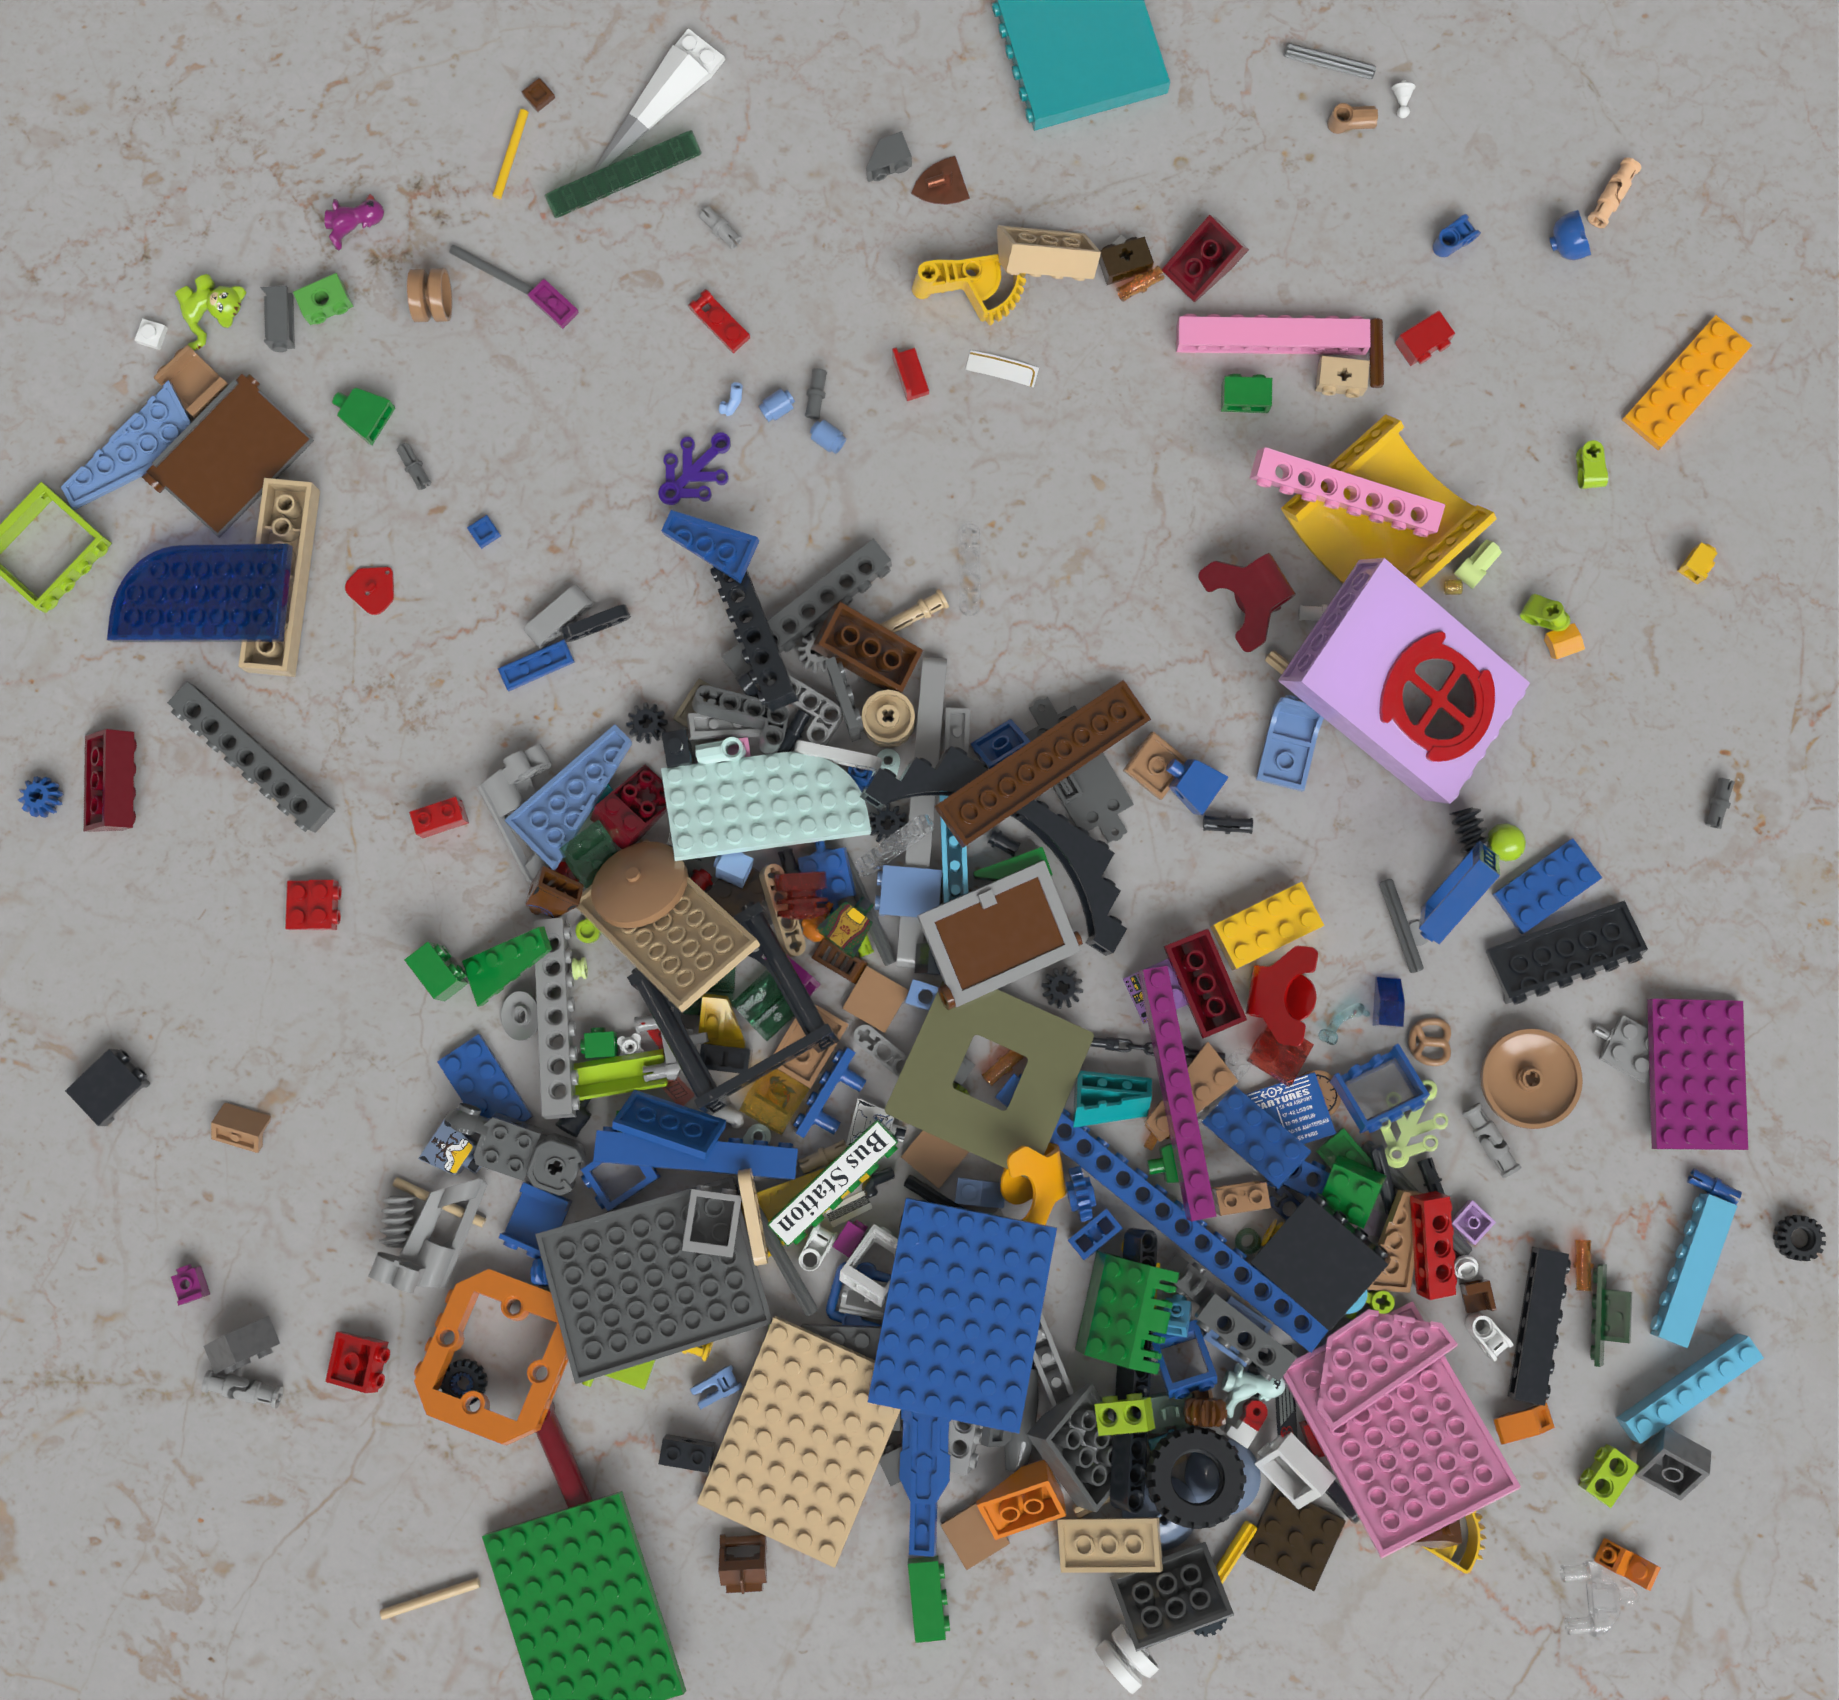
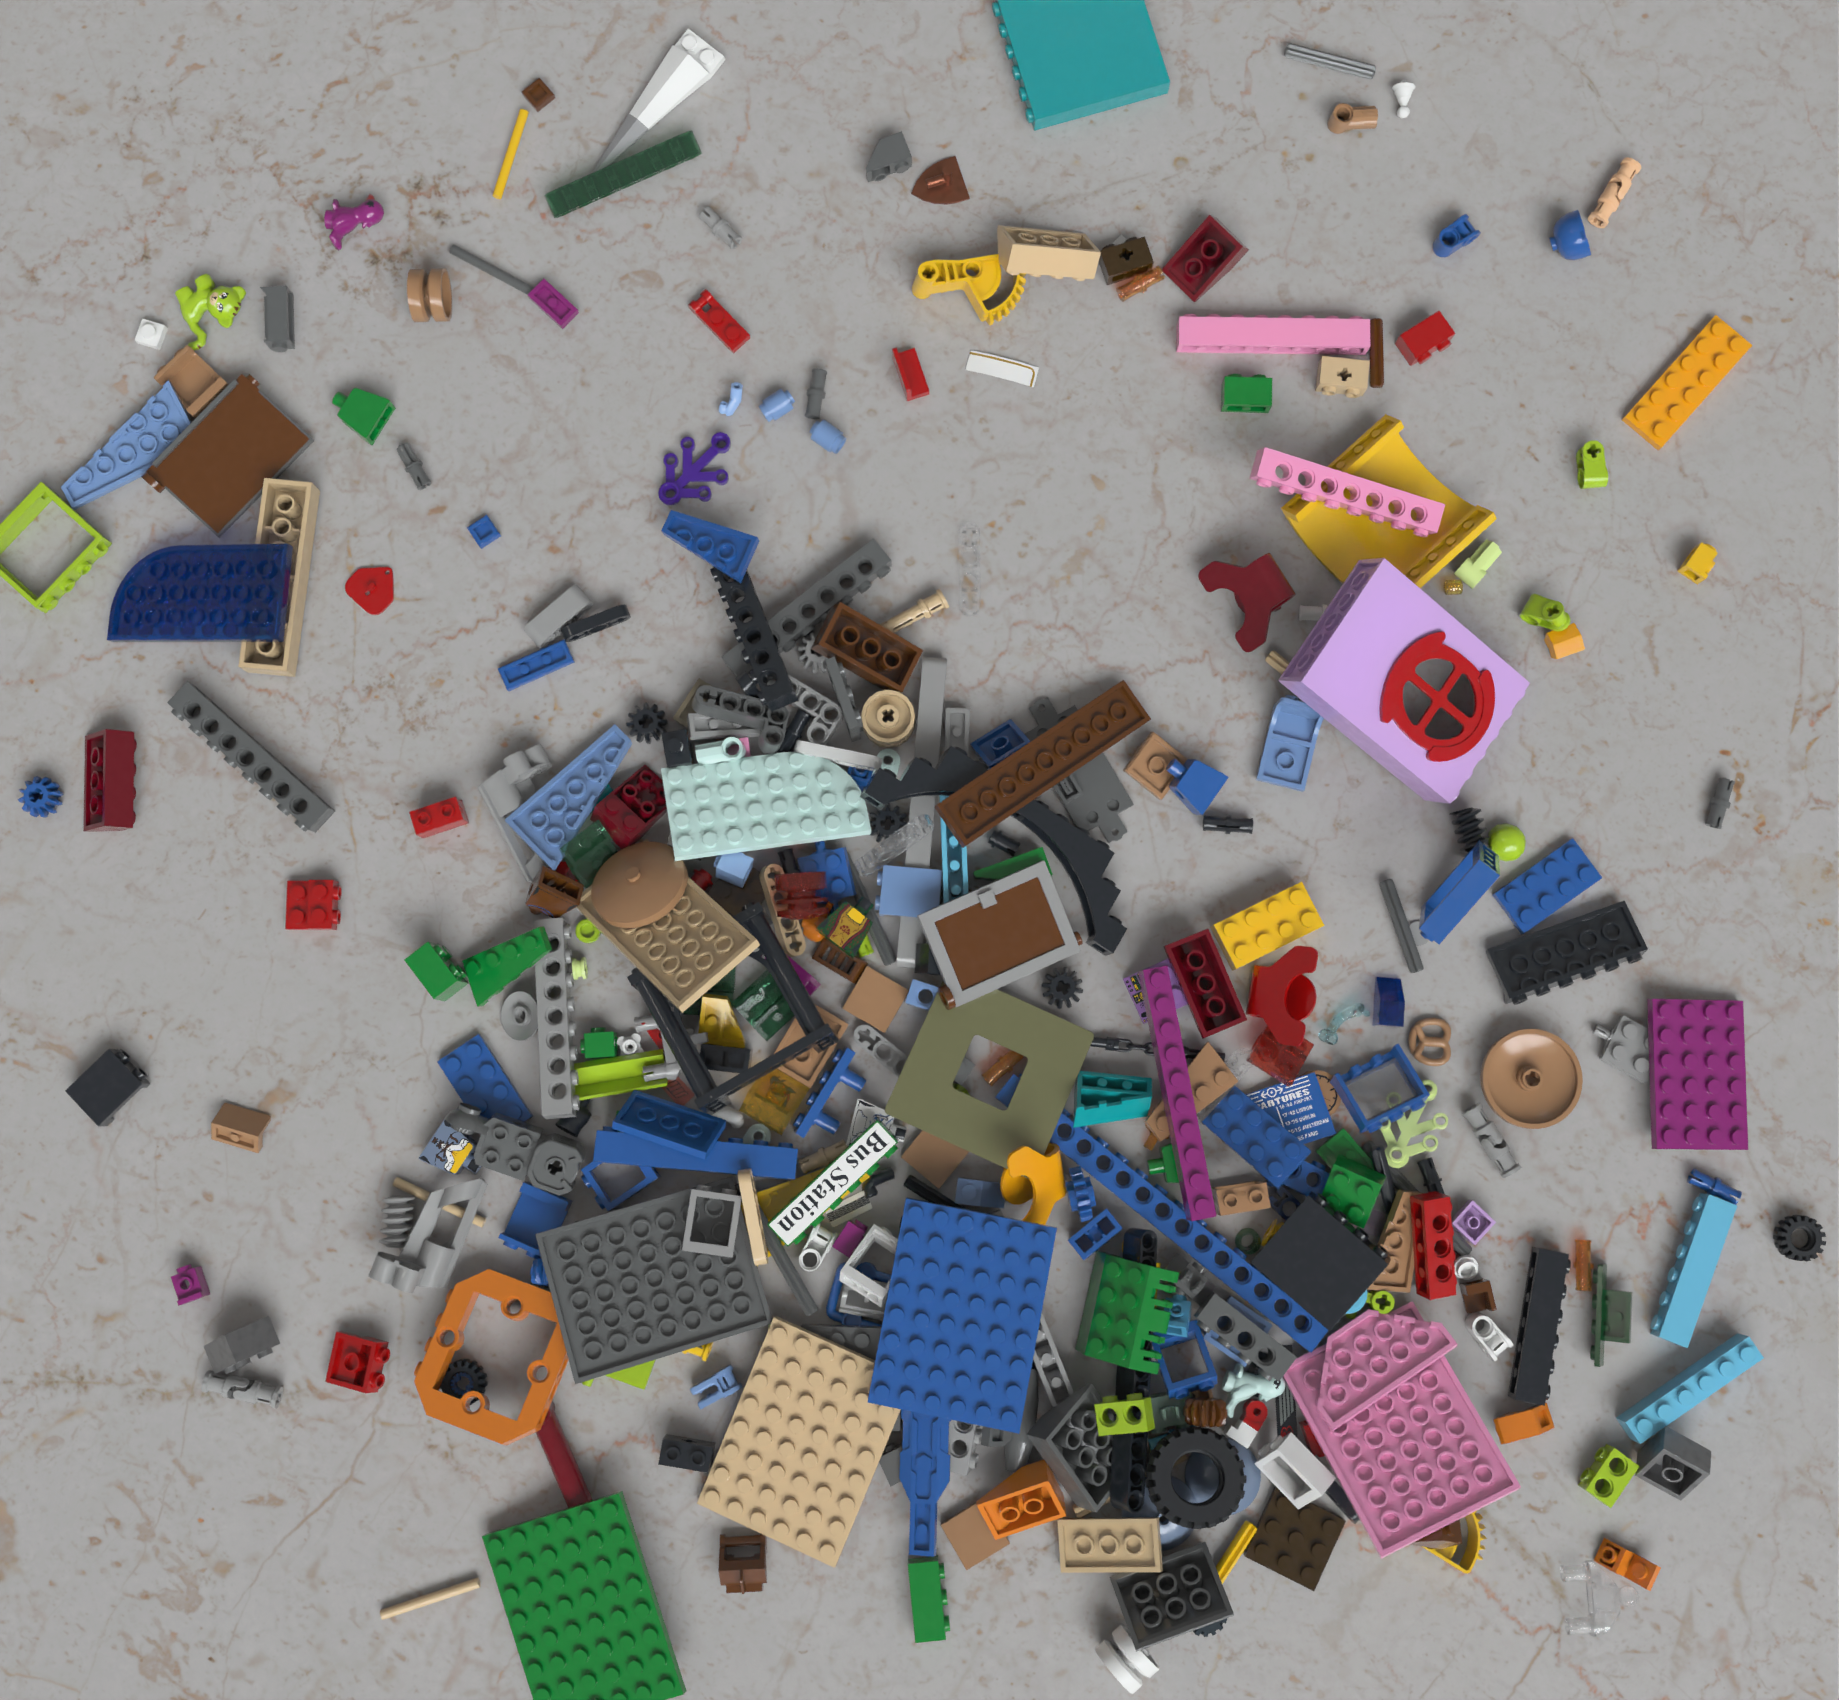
bright green brick [293,273,354,325] -> none

